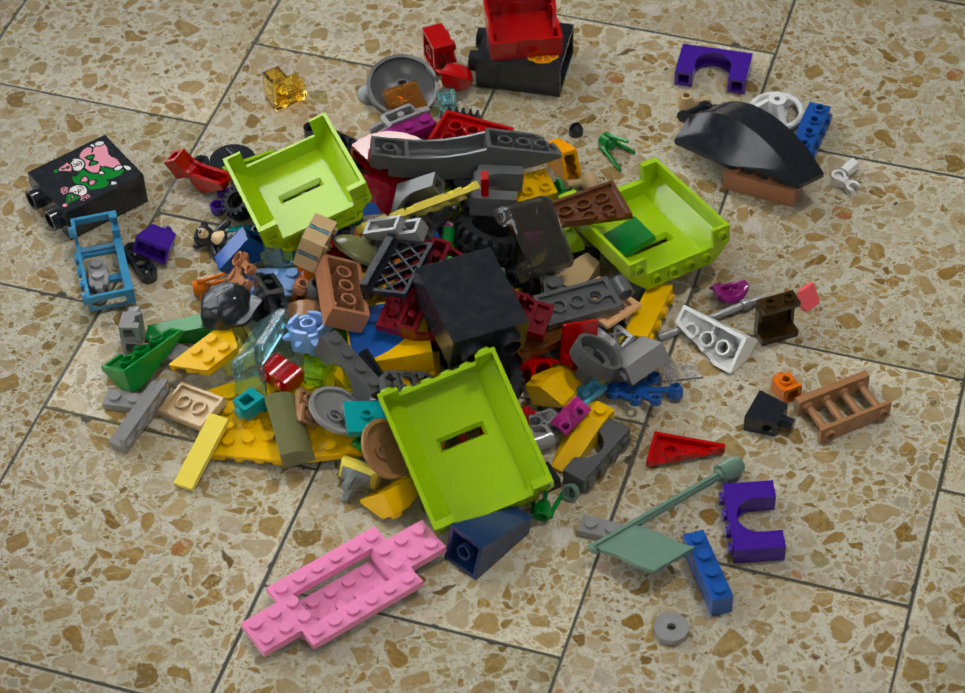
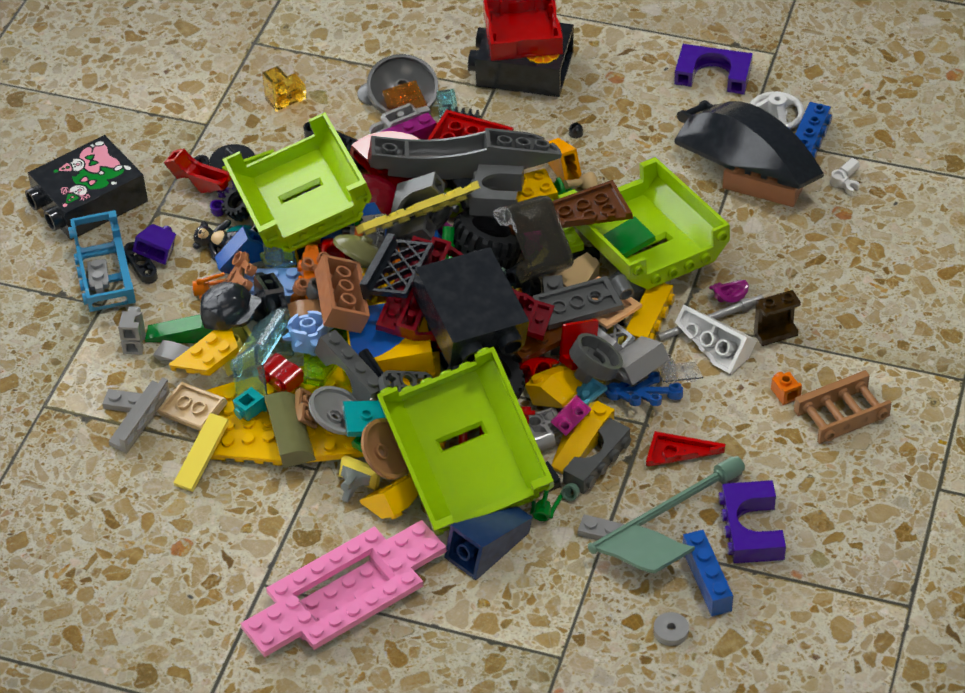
green wedge [101,328,184,392] -> none
tan container [293,212,338,273] -> none
light grey slope [363,215,428,242] -> none
red brick [422,23,457,76] -> none
red piece [435,62,473,91] -> none
red tile [480,171,489,197] -> none
green plant [598,131,636,171] -> none
tan bar [677,91,711,111] -> none
black torso [743,390,796,437] -> none
coral slope [797,282,820,312] -> none

